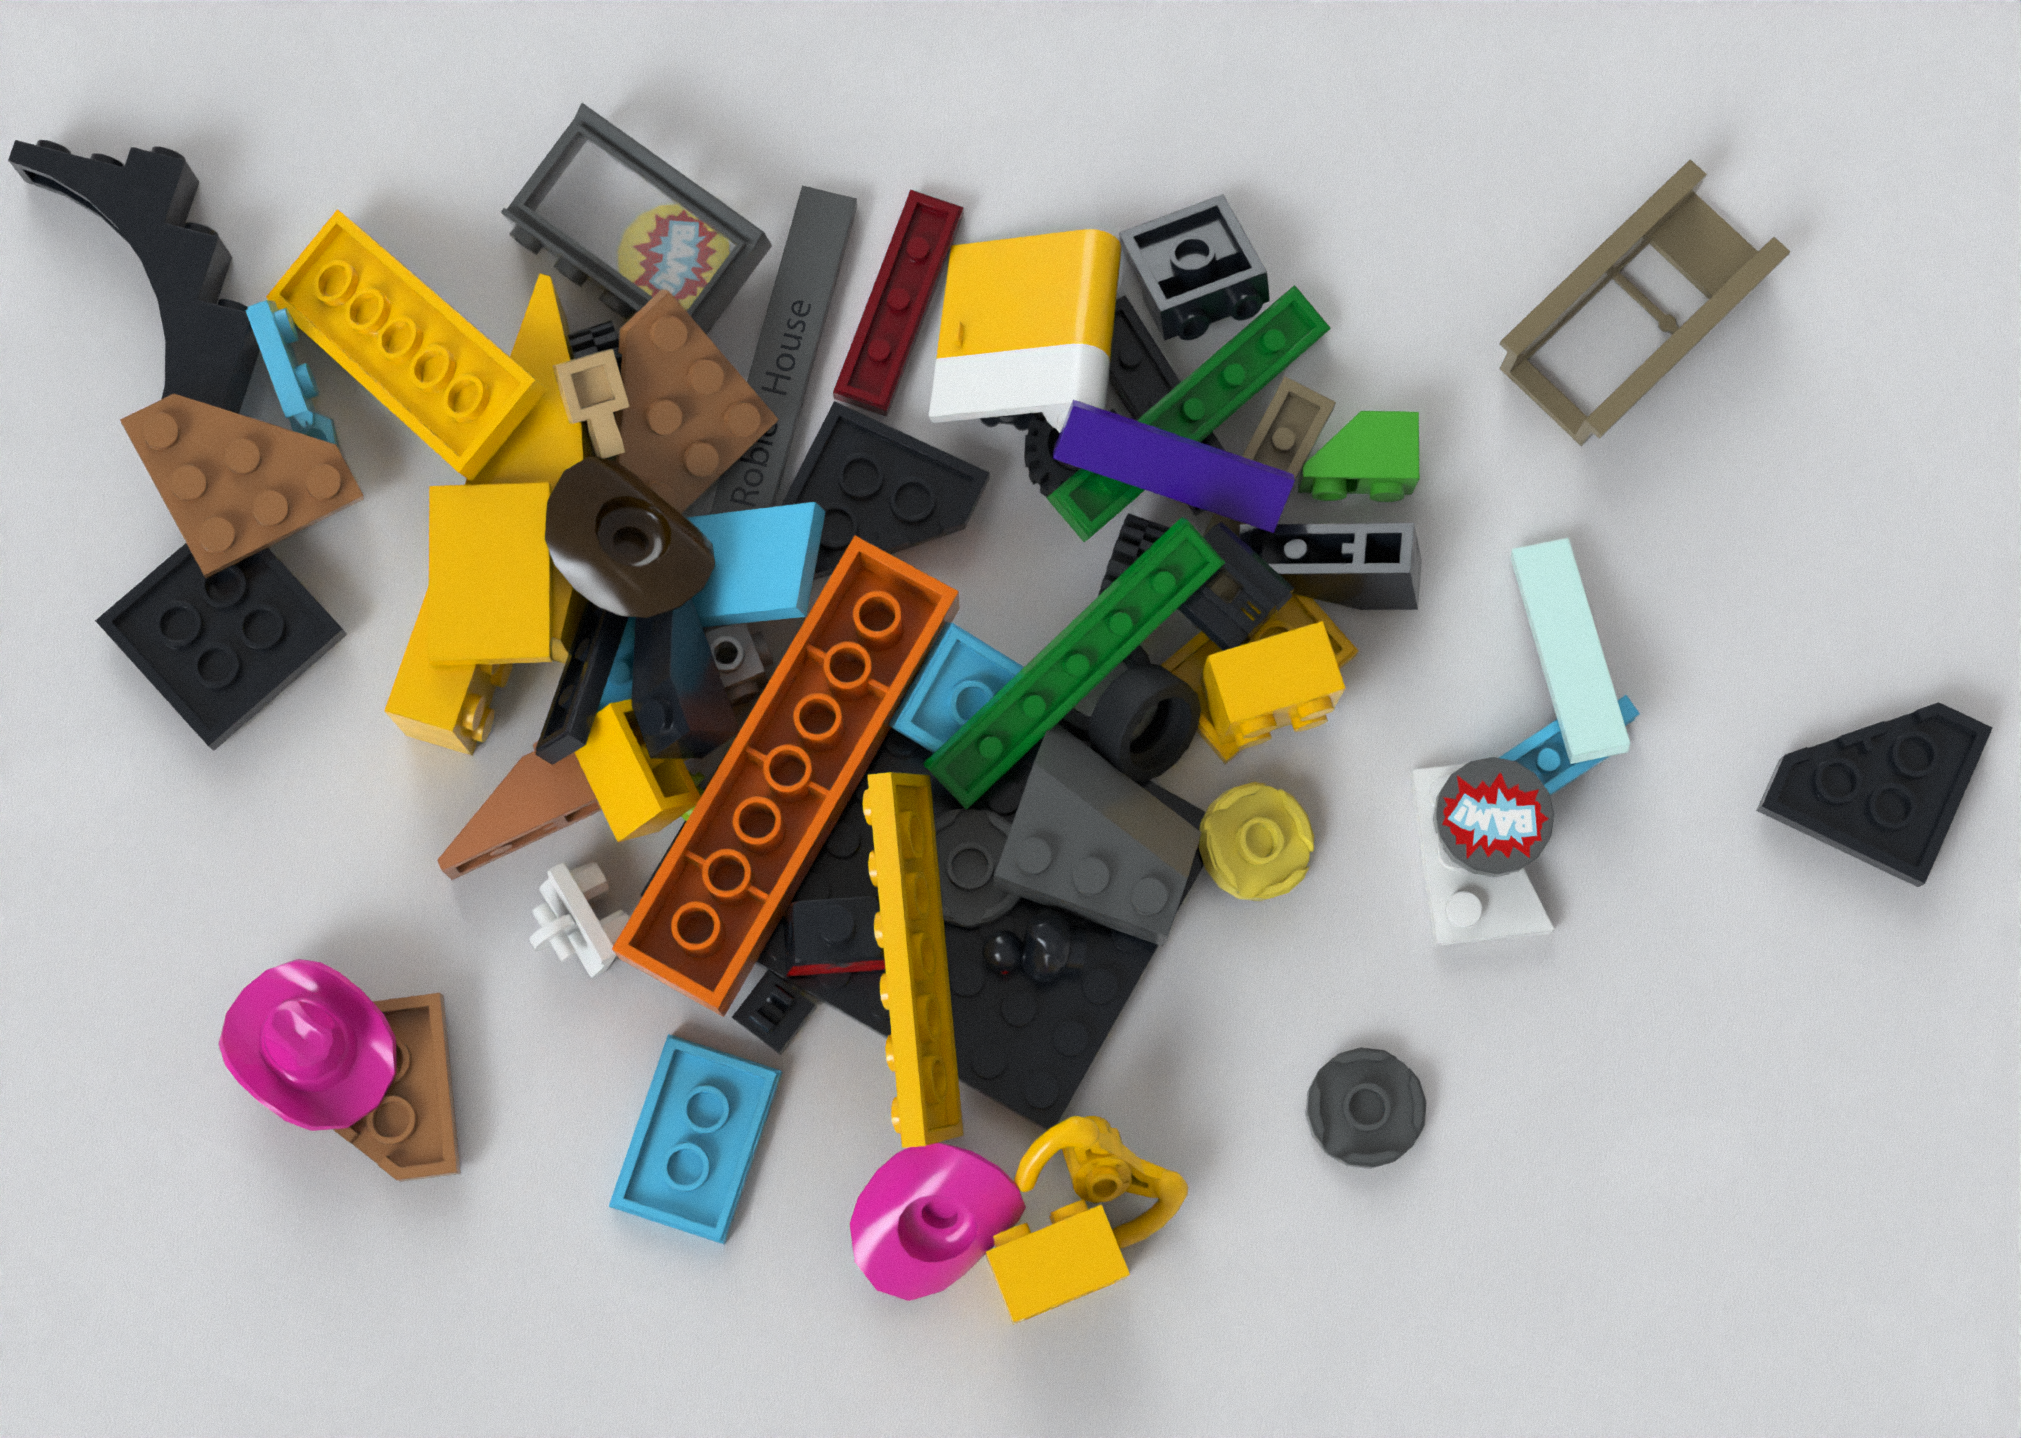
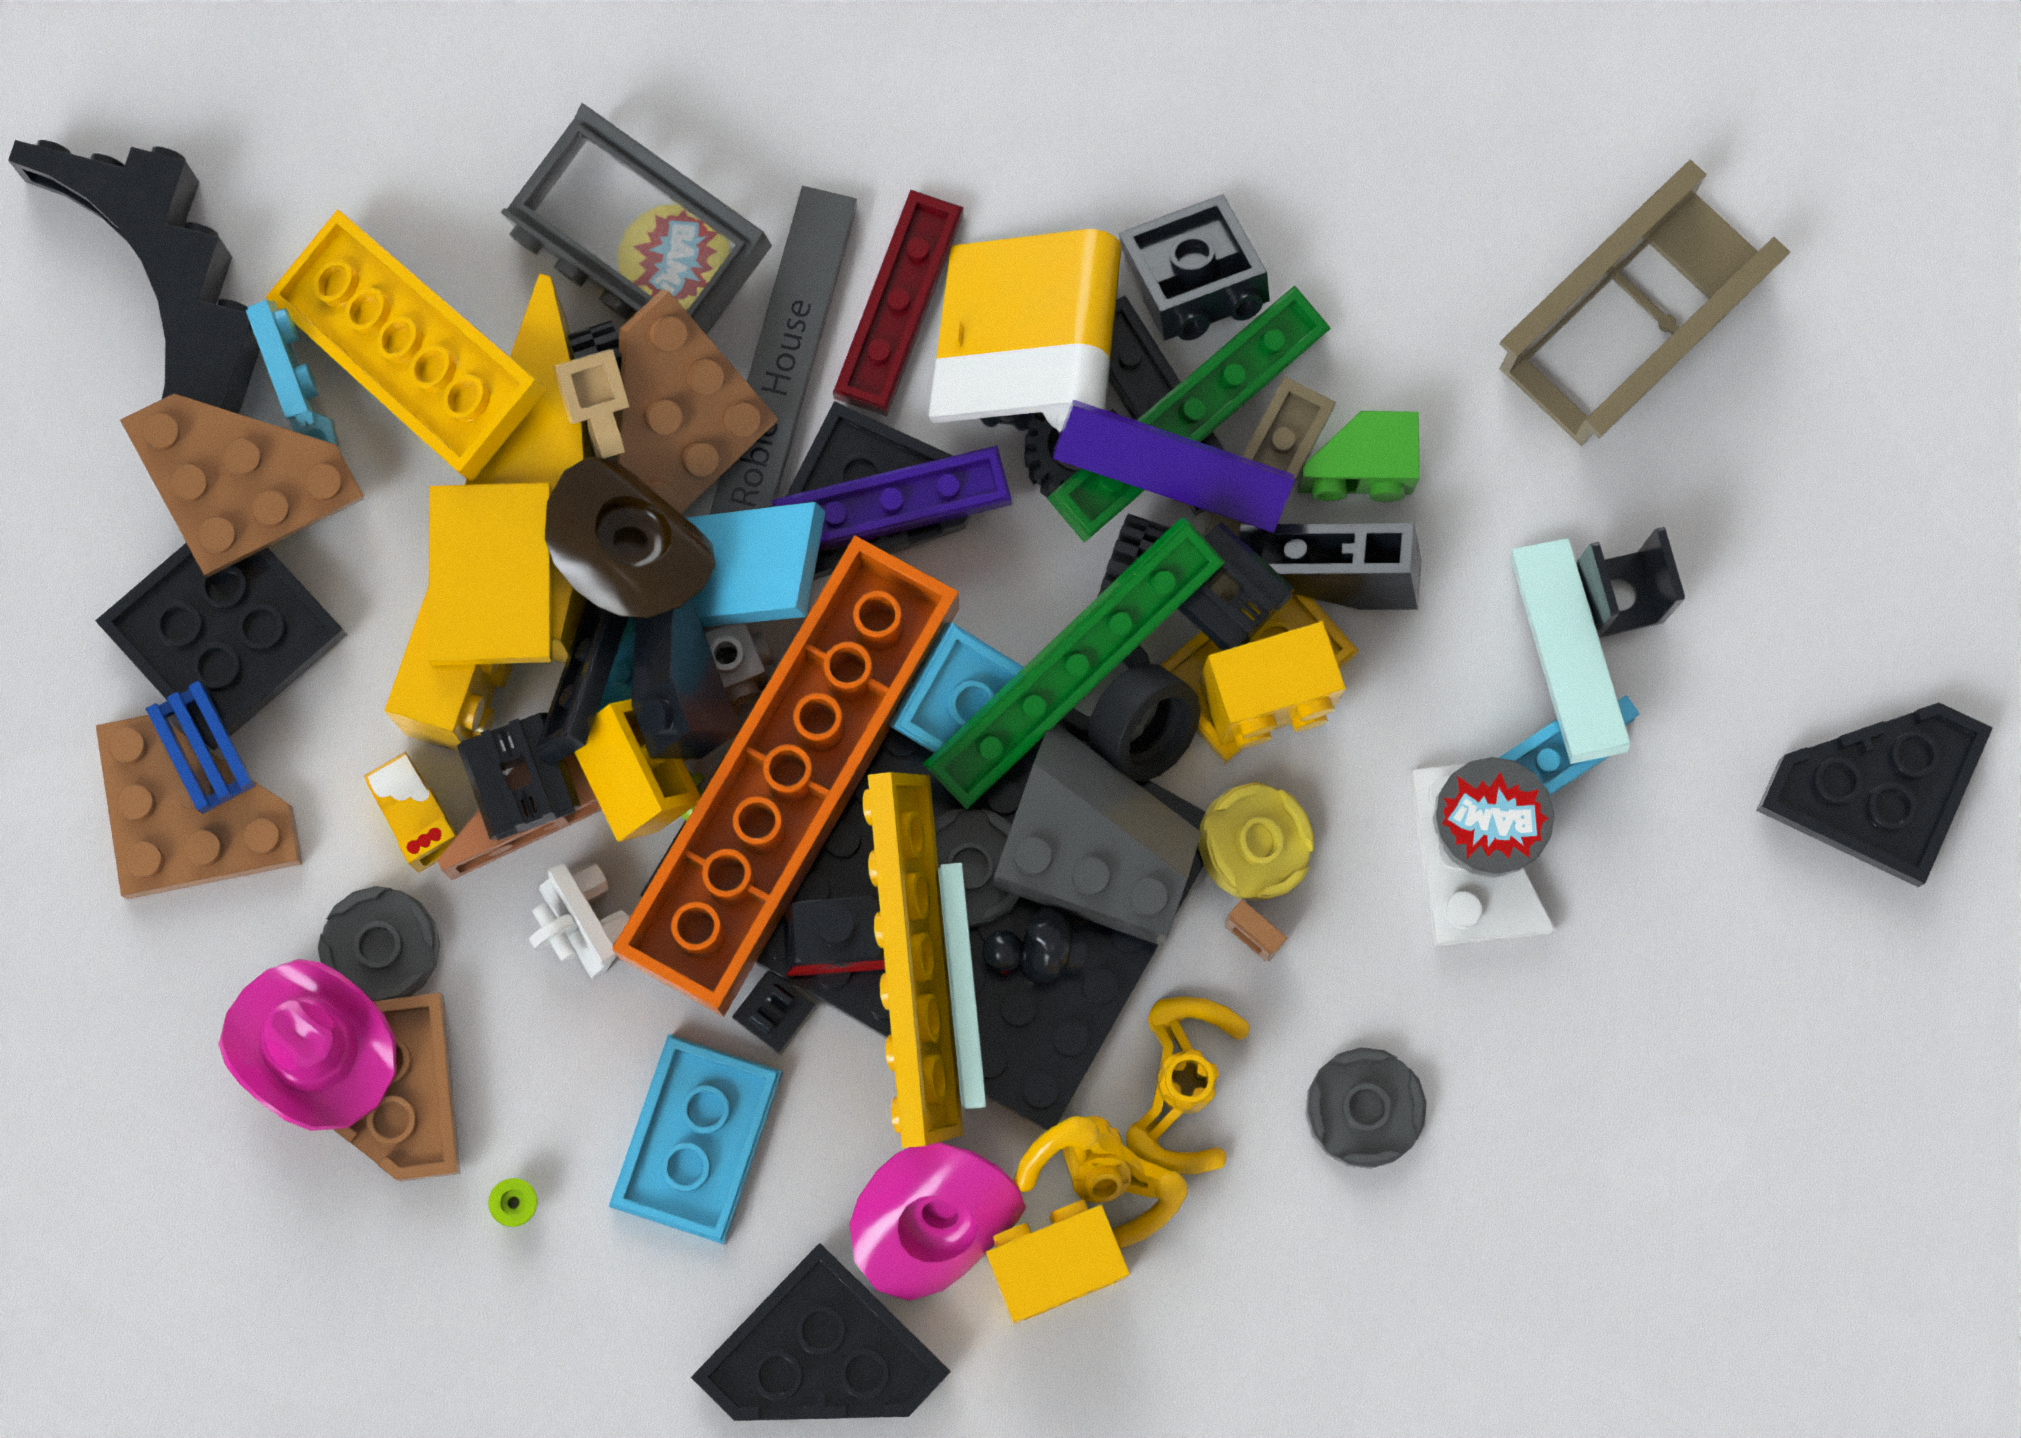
none -> medium nougat plate [96,715,302,899]
none -> blue tile [145,680,256,814]
none -> dark grey tile [318,886,440,1001]
none -> yellow leg [364,752,458,873]
none -> black piece [457,712,582,841]
none -> lime piece [488,1178,538,1227]
none -> black plate [690,1243,951,1421]
none -> dark purple tile [771,445,1012,552]
none -> light aqua tile [938,863,987,1109]
none -> yellow piece [1126,996,1250,1175]
none -> medium nougat tile [1224,899,1287,961]
none -> black piece [1576,527,1685,638]

